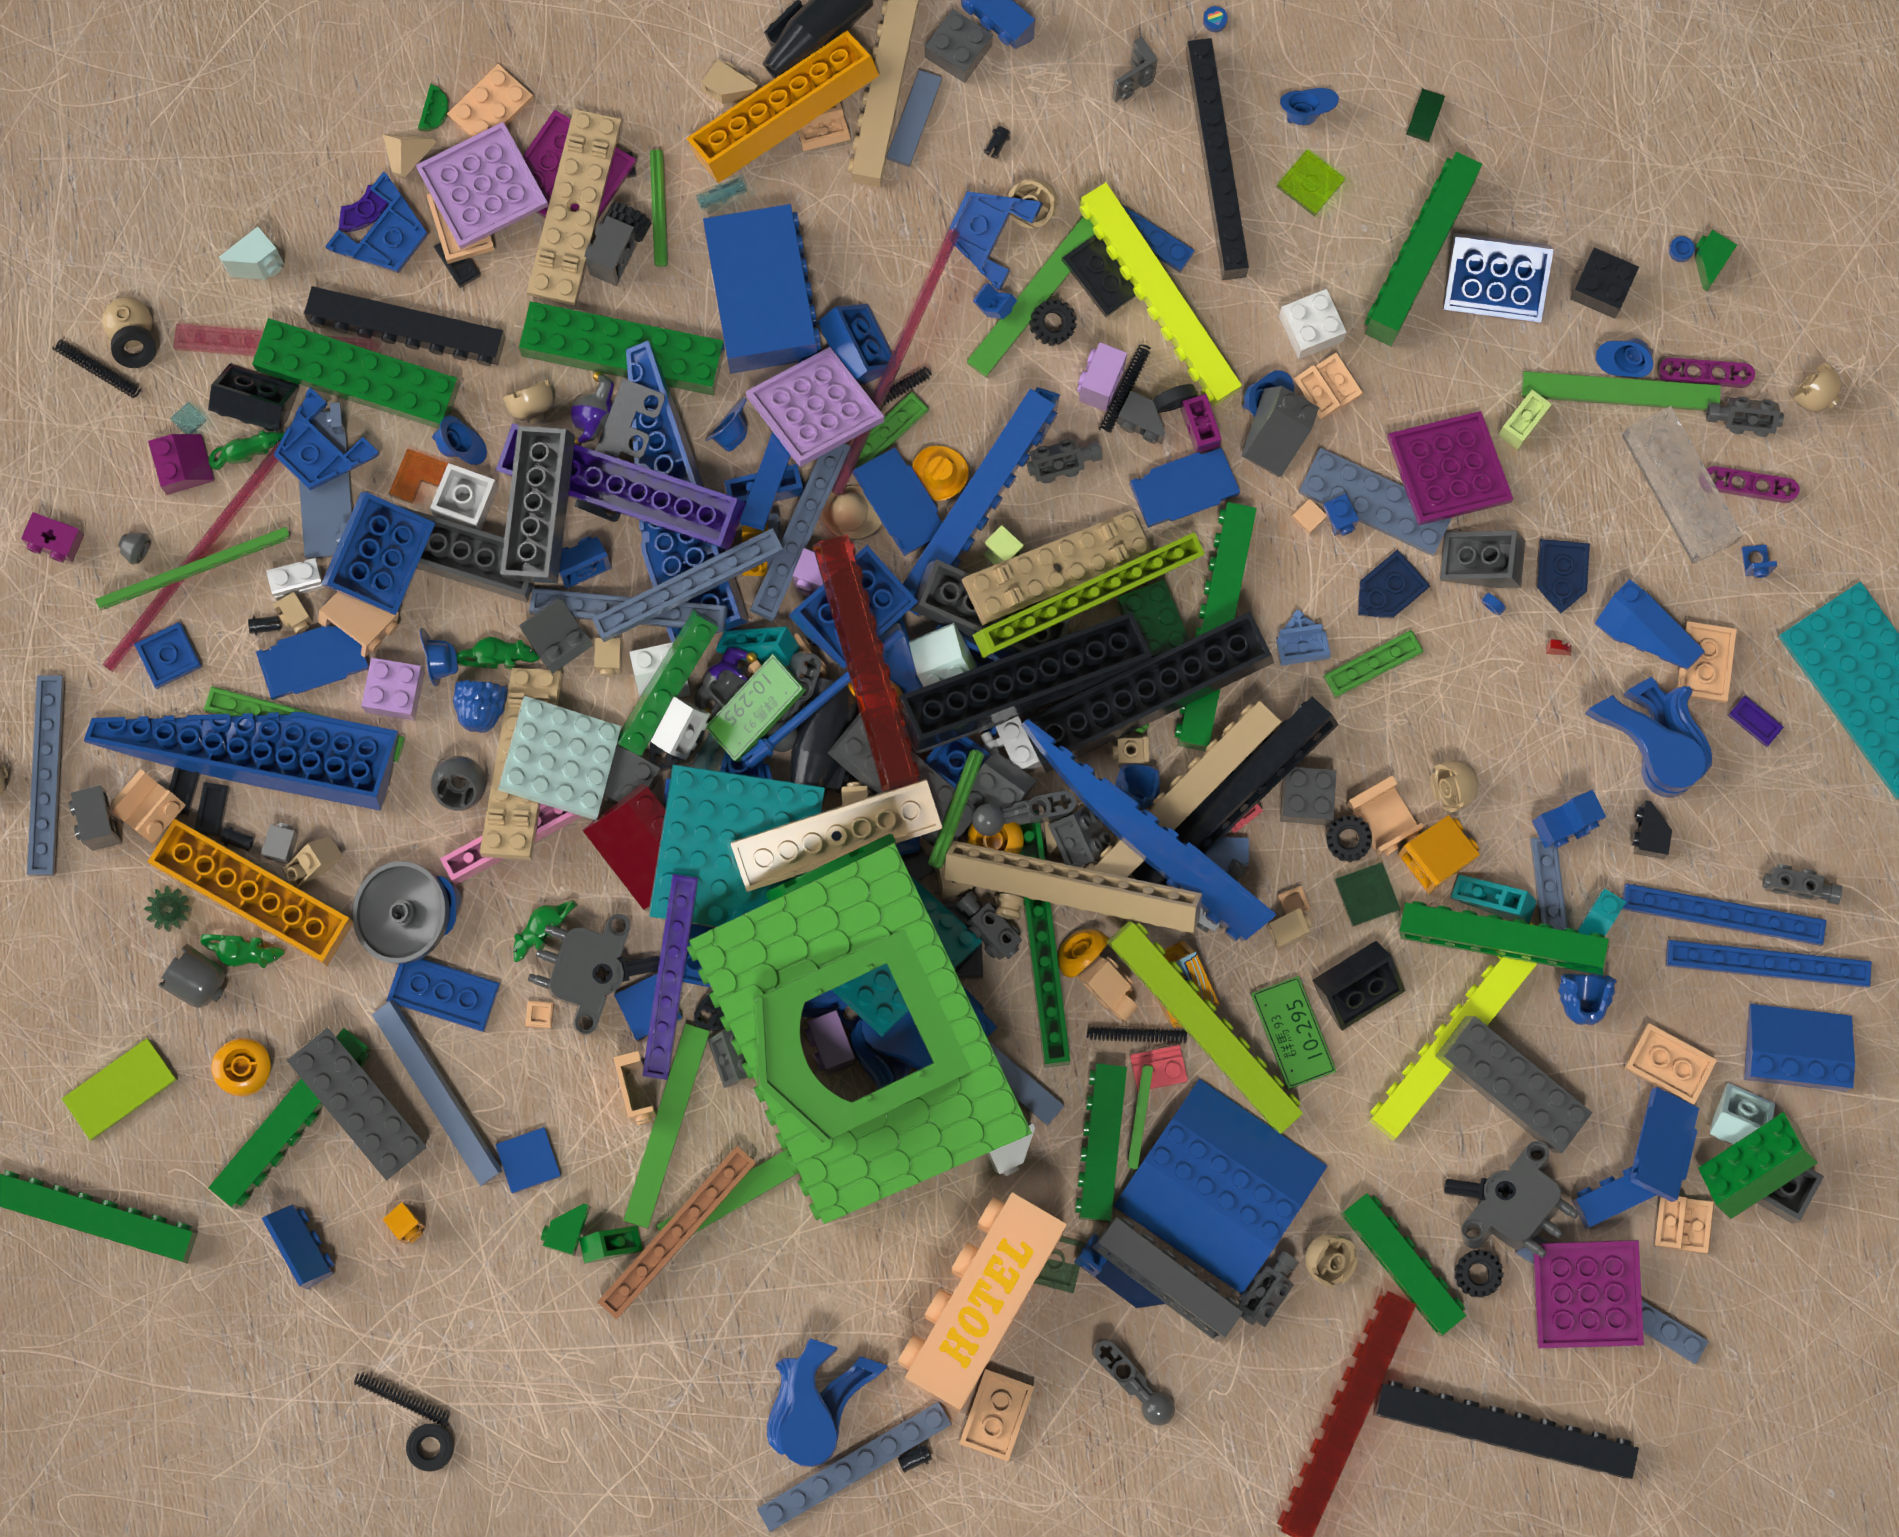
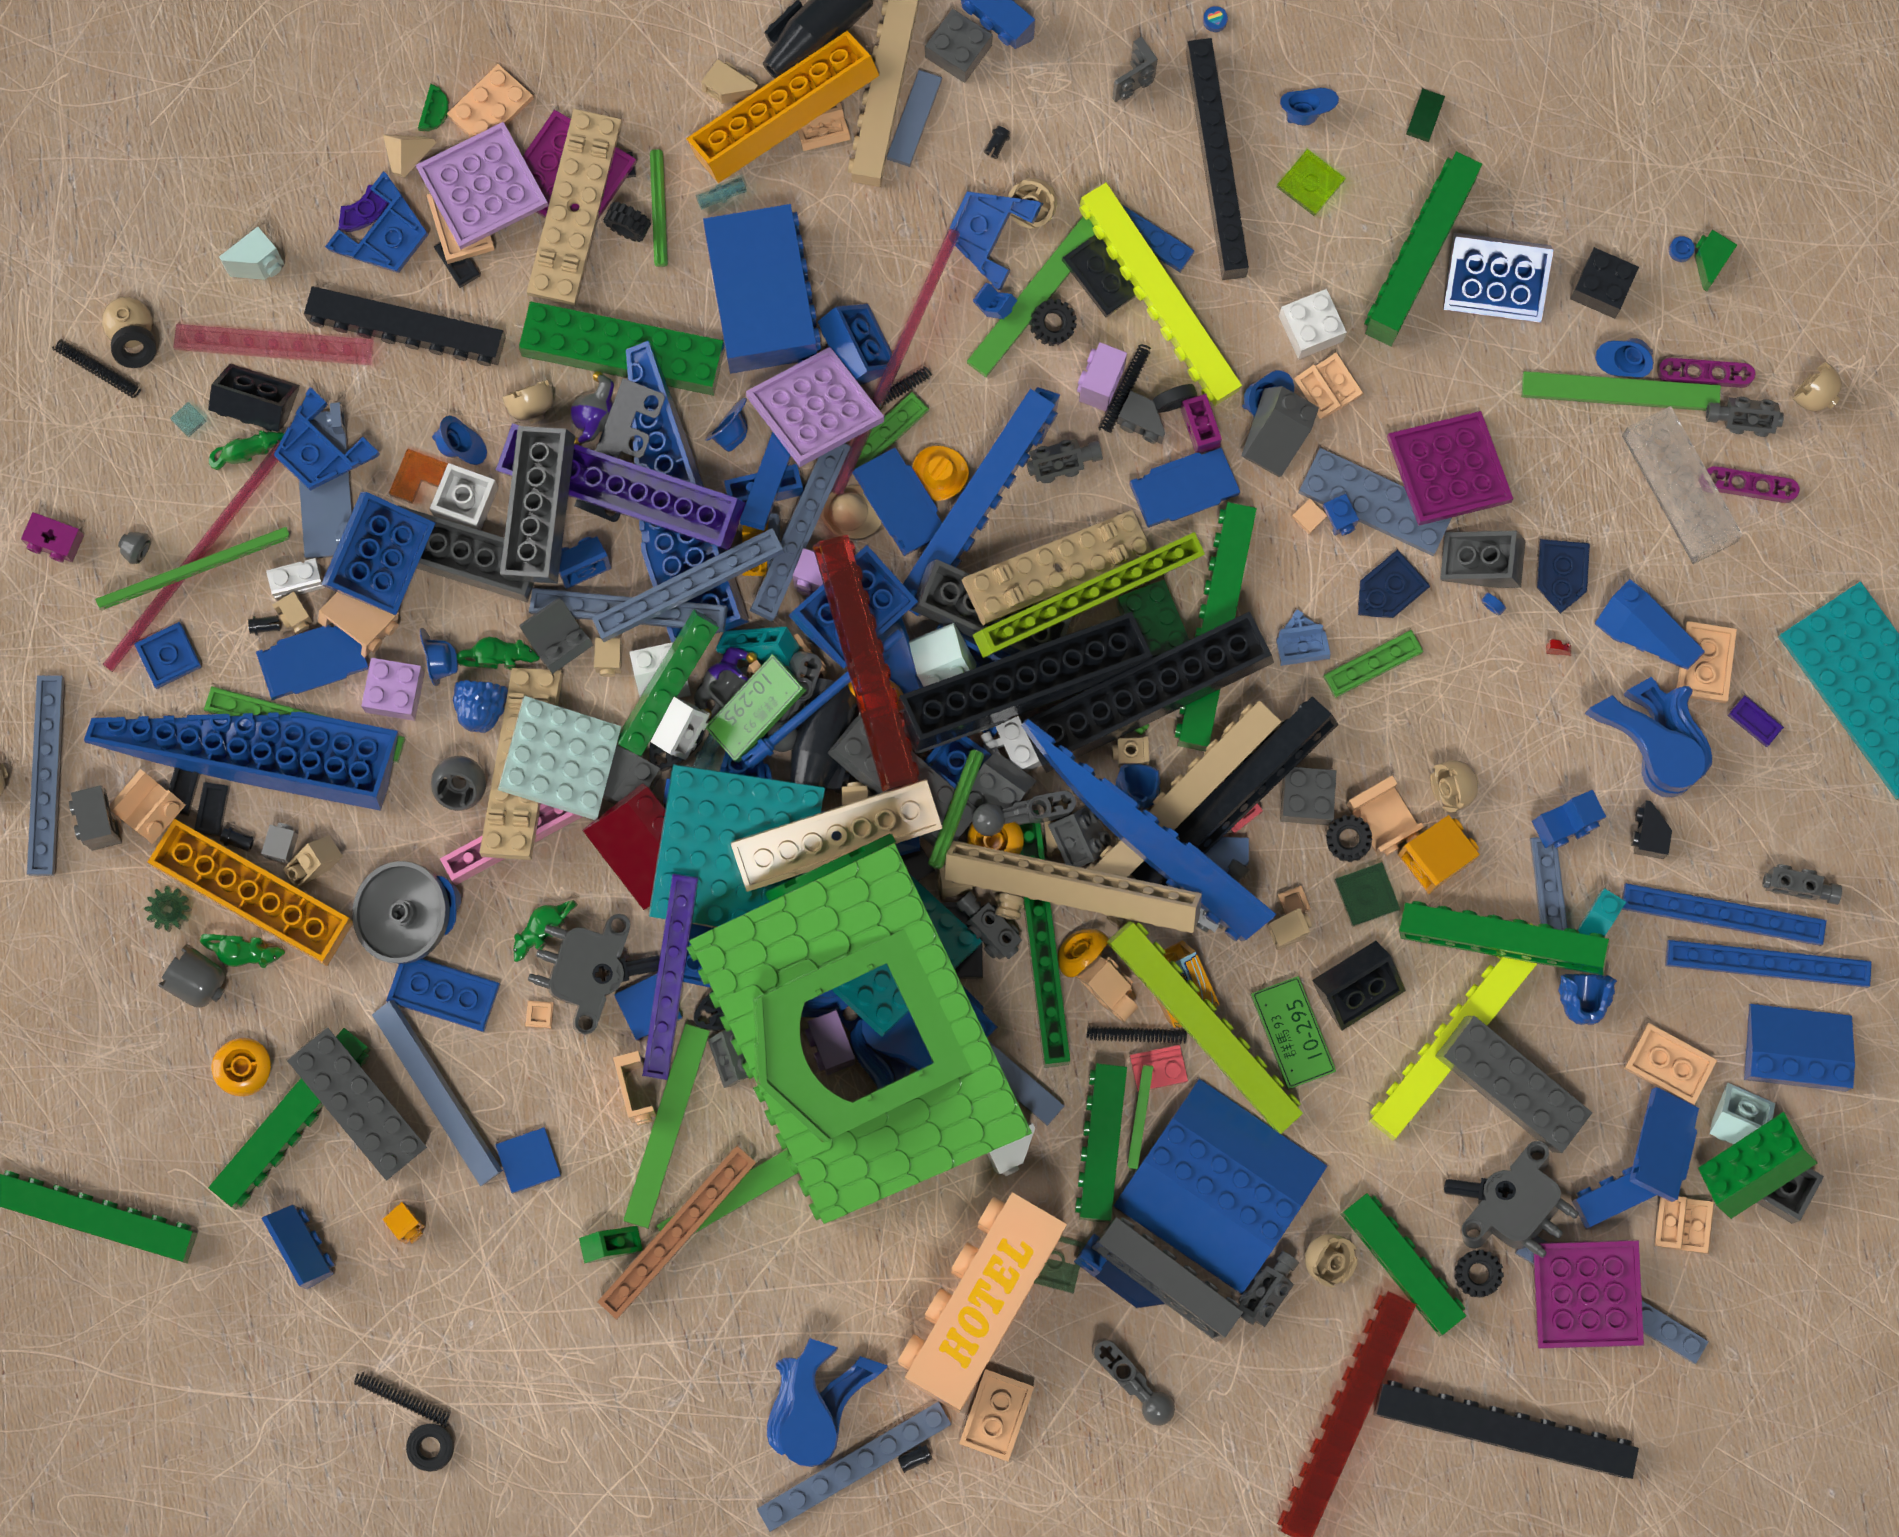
lime tile [61,1038,177,1141] -> none
magenta slope [148,434,214,495] -> none
green brick [252,318,460,429] -> none
green slope [541,1203,591,1257] -> none
dark grey brick [584,216,637,286] -> none
yellowish green panel [984,525,1024,565] -> none
teal slope [1451,874,1537,924] -> none
yellowish green panel [1499,390,1552,450] -> none
blue bracket [1741,545,1777,578] -> none

